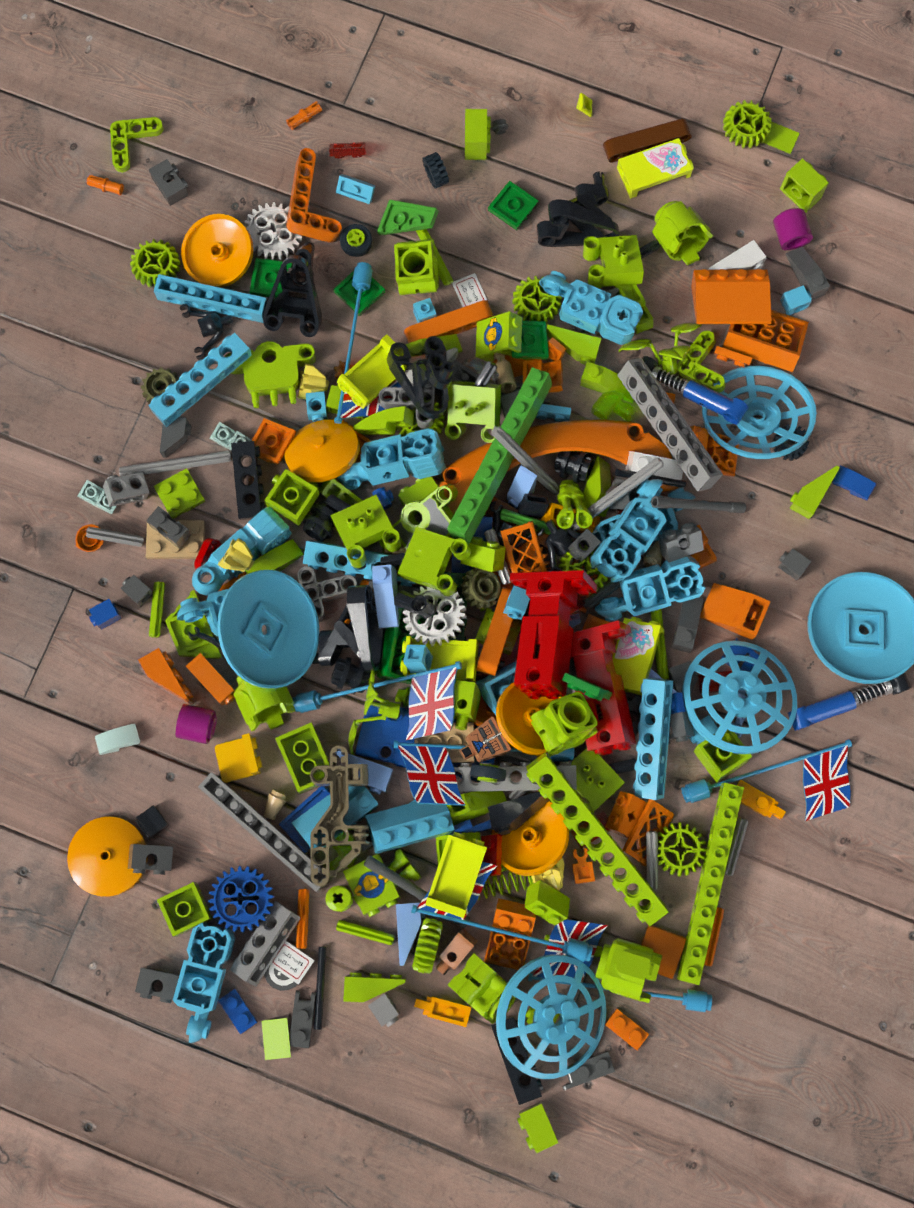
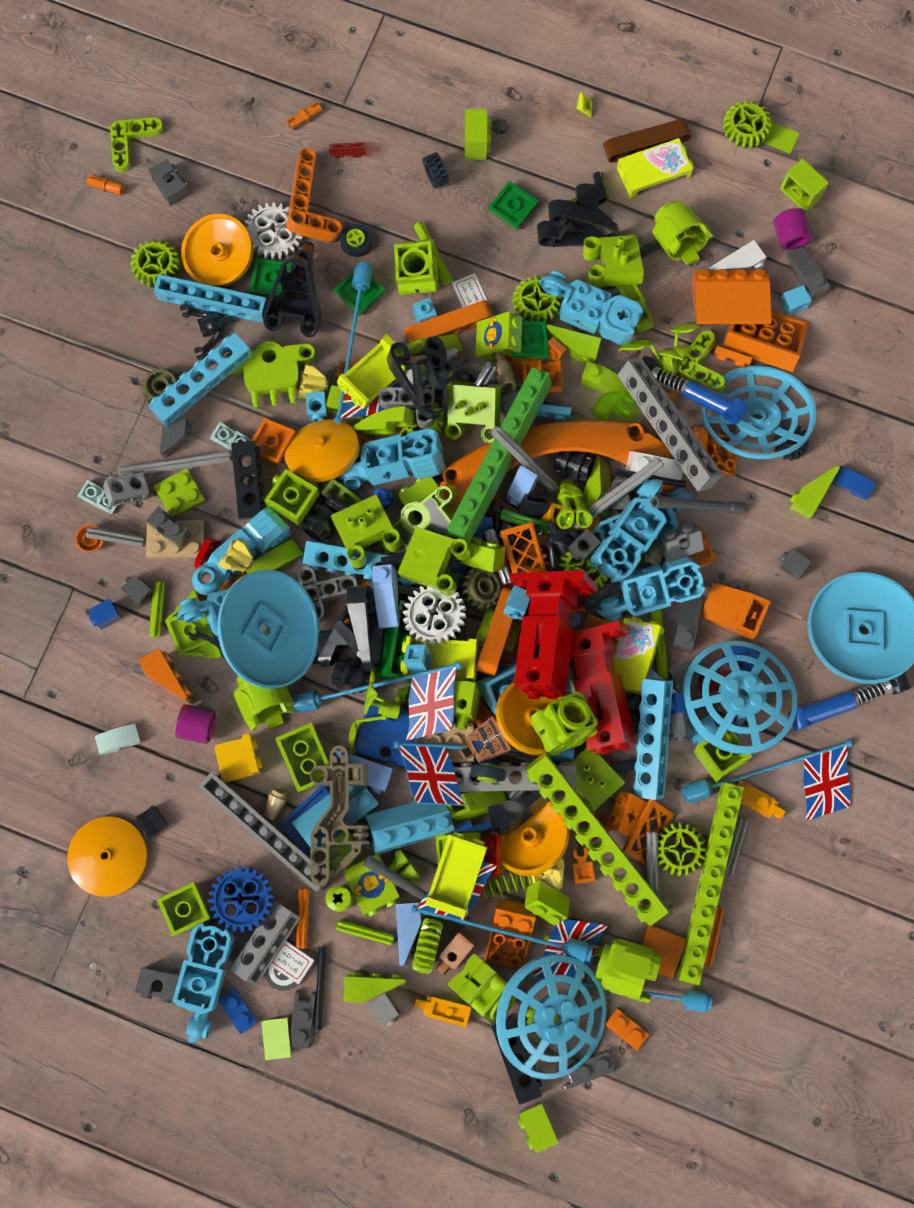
dark grey brick [128,844,173,875] -> none
orange slope [186,653,235,706] -> none
medium azure plate [336,174,375,204] -> none
bright green wing [377,199,439,235] -> none
black piece [394,590,435,619] -> none
green plate [562,673,612,701] -> none

